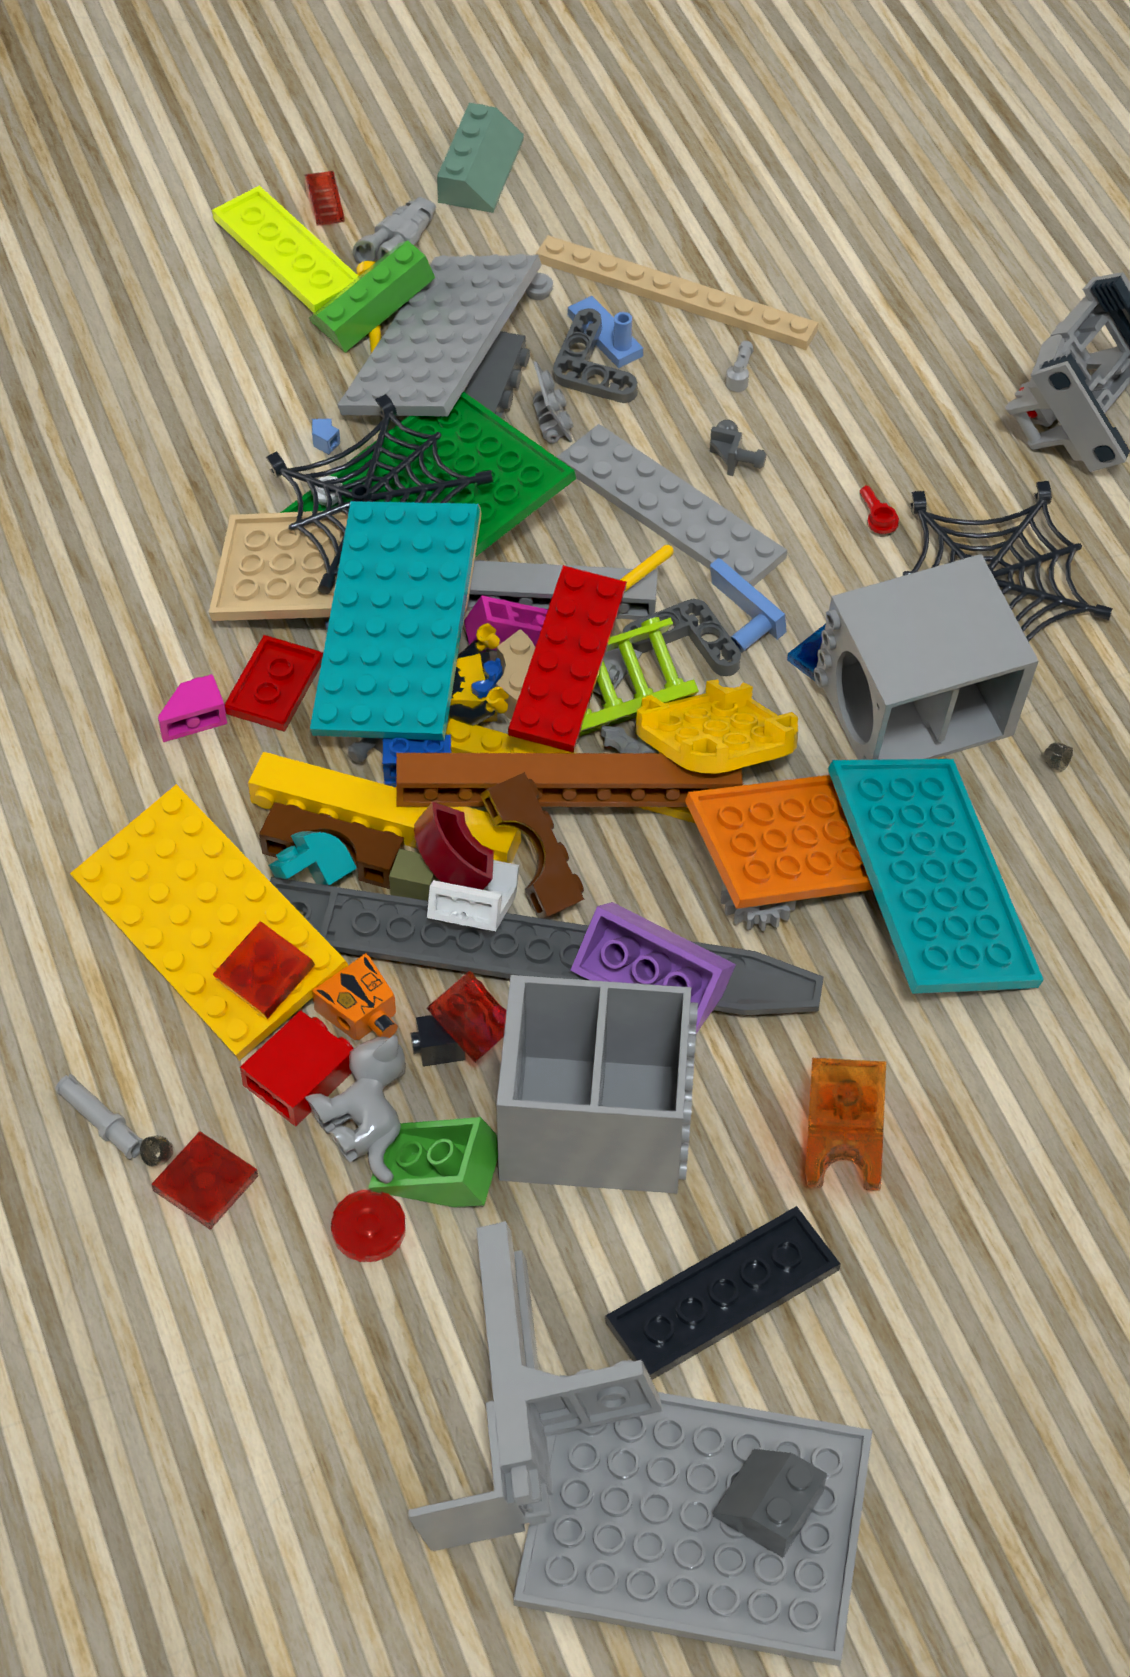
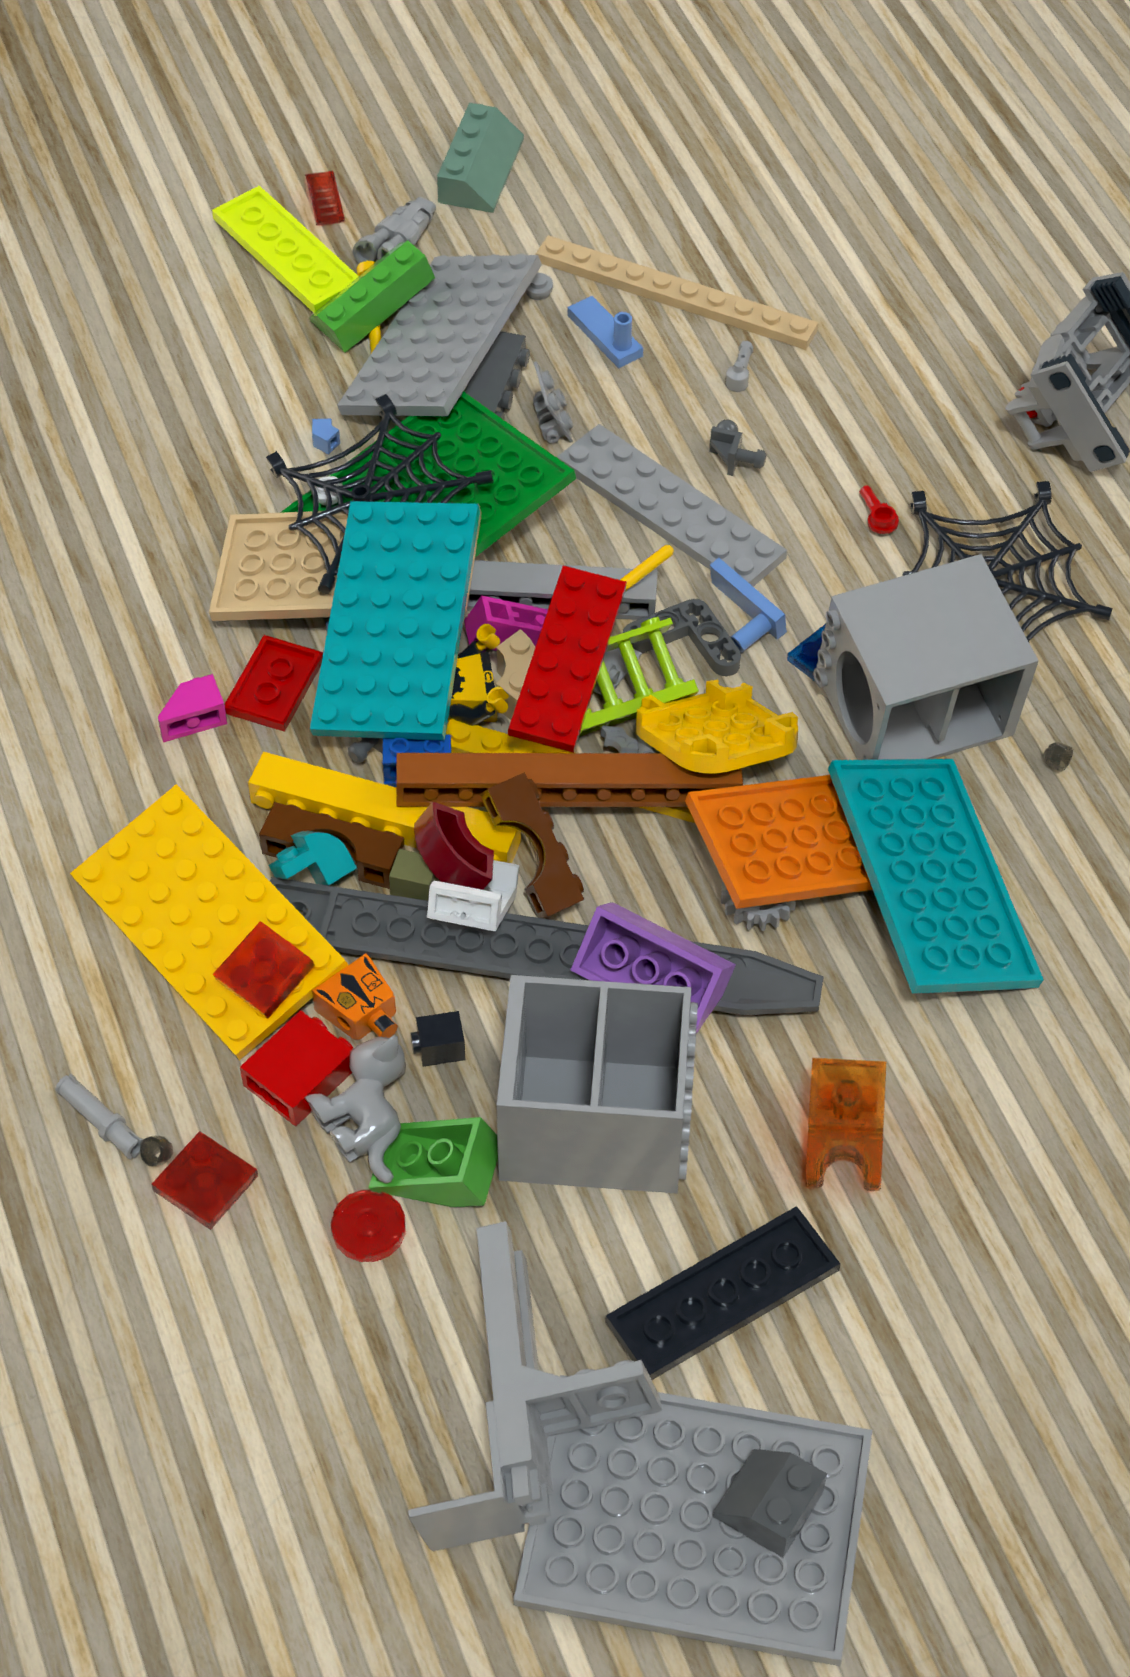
clear red plate [426,971,507,1063] -> none
blue piece [471,658,503,698] -> none
dark grey beam [553,308,638,403] -> none

